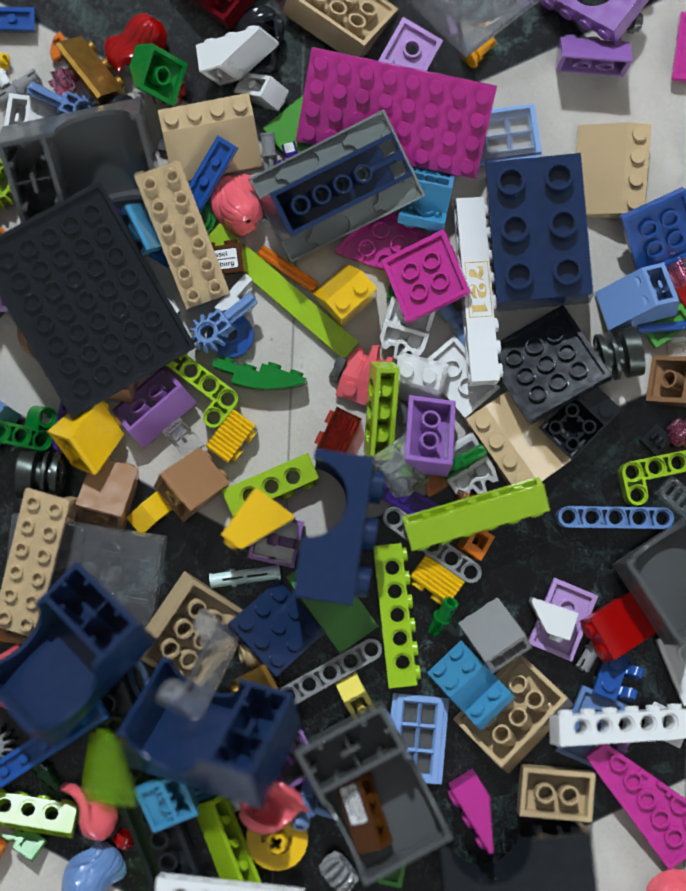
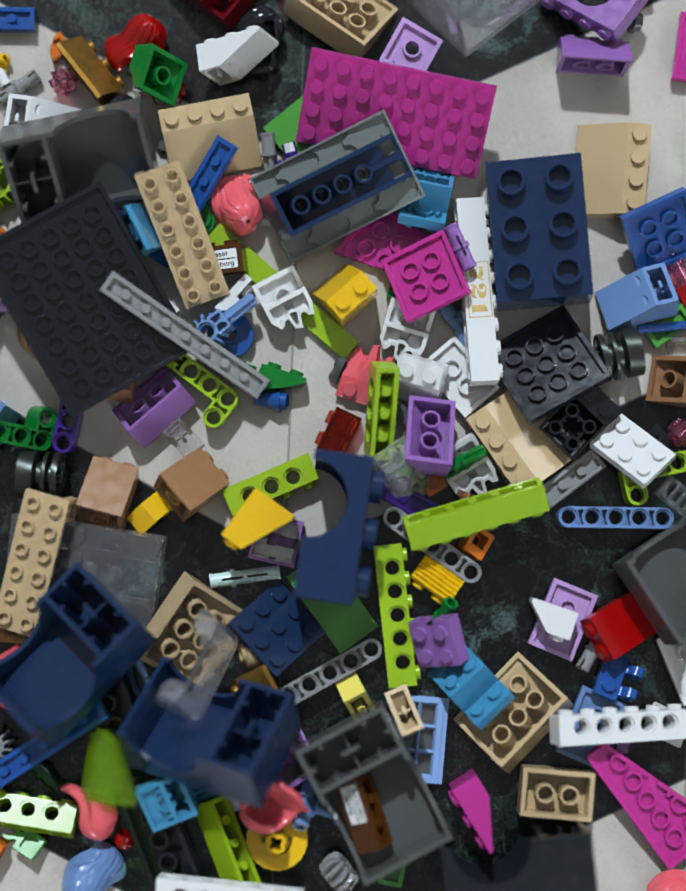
medium blue gear [27,82,100,115] -> none
yellow slope [47,400,124,475] -> none
yellow brick [205,409,257,464] -> none
white slope [234,73,289,111] -> none
orange axle [257,246,319,292] -> none
light grey brick [458,597,532,674] -> none
light orange pin [460,33,496,68] -> none
clear piece [479,104,542,167] -> none
none -> light grey tile [99,271,270,399]
none -> white plate [251,265,315,330]
none -> blue cone [254,389,289,412]
none -> tan slope [384,684,424,738]
none -> medium lavender piece [408,613,469,668]
none -> medium lavender pin [444,222,477,272]
none -> light grey tile [544,449,606,509]
none -> white plate [590,413,676,489]

